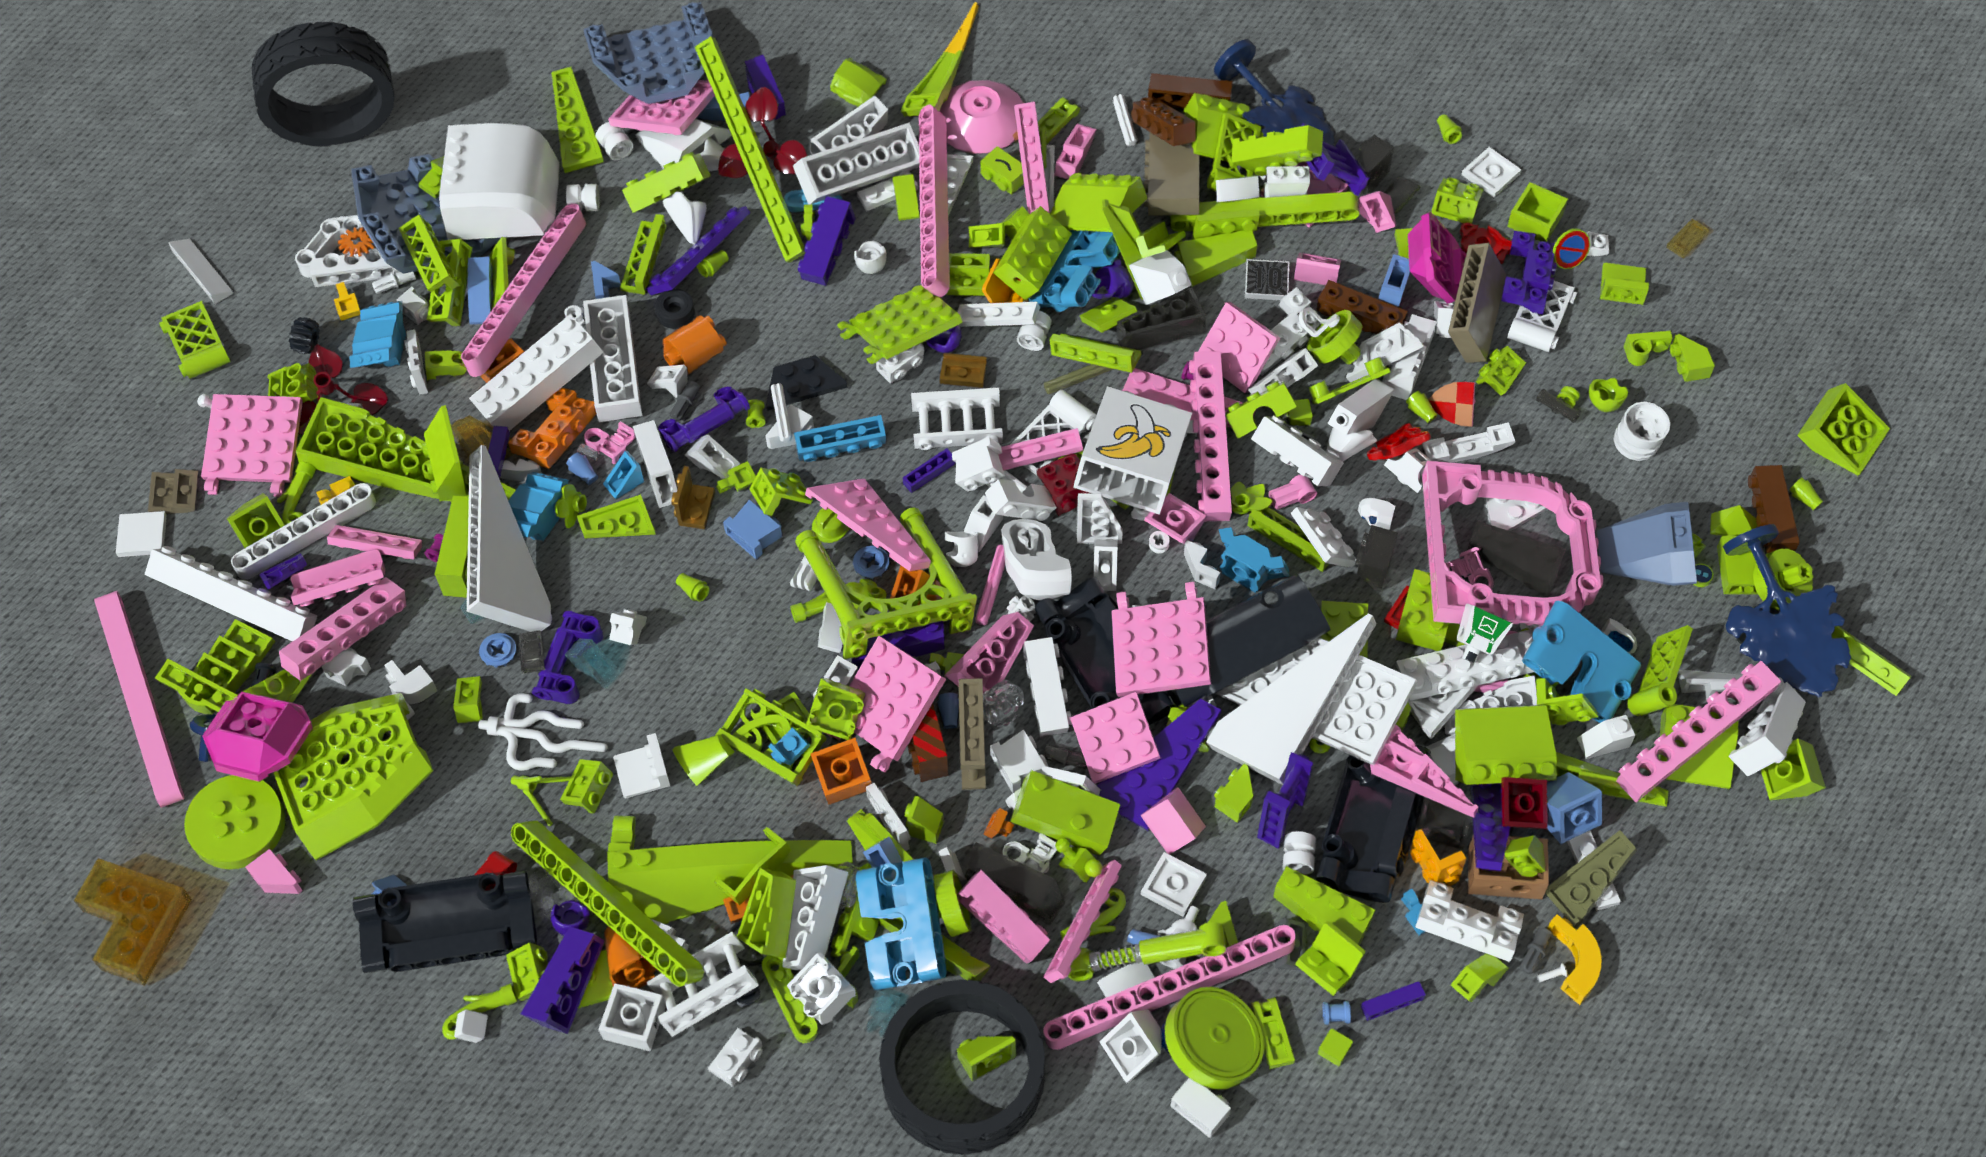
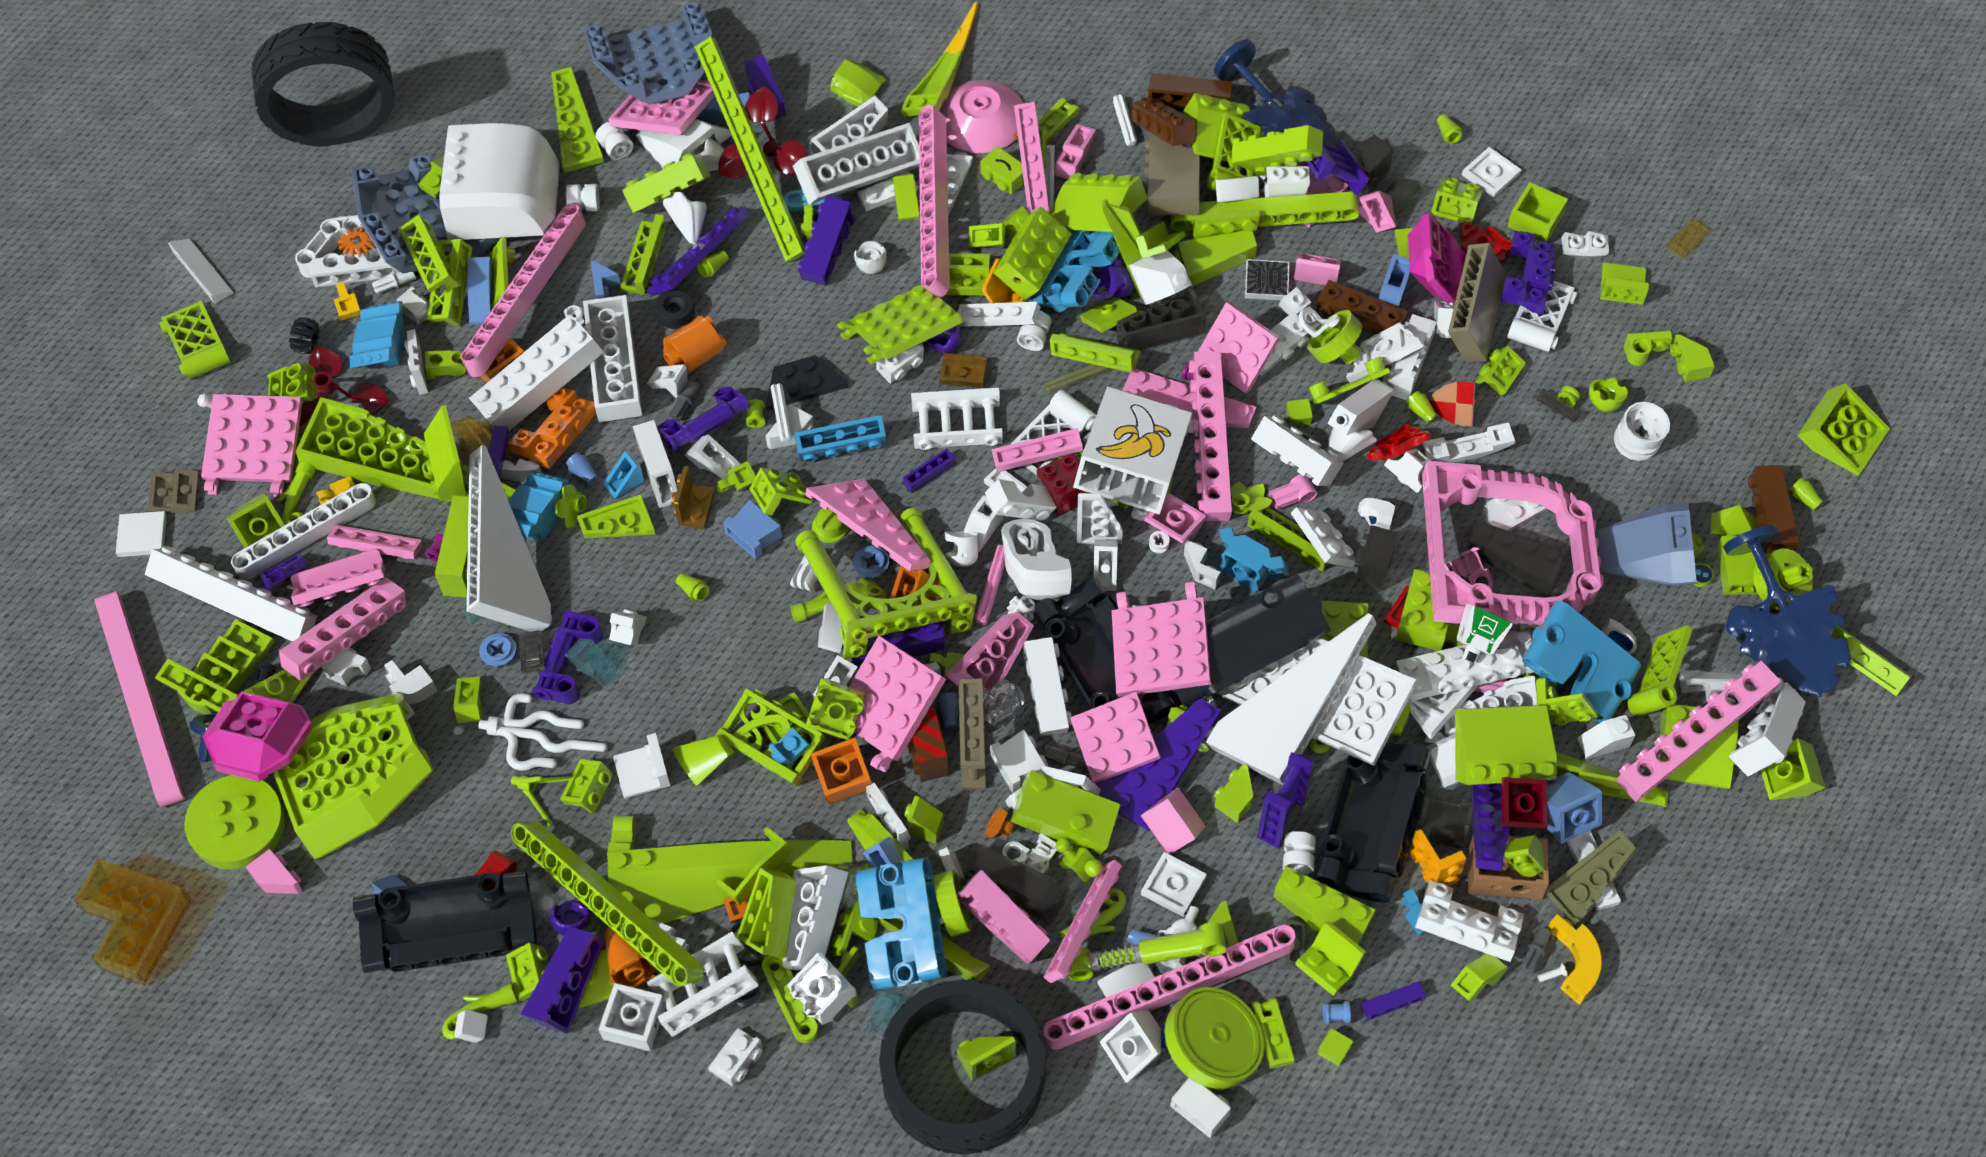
clear tile [577,443,600,462] -> none
bright pink piece [584,421,636,464] -> none
white hips [952,437,1005,491] -> none
lime arch [1225,380,1297,438] -> none
white arch [1248,348,1318,407] -> none
bright pink wedge [1370,725,1478,818] -> none
piece [1552,228,1590,269] -> none

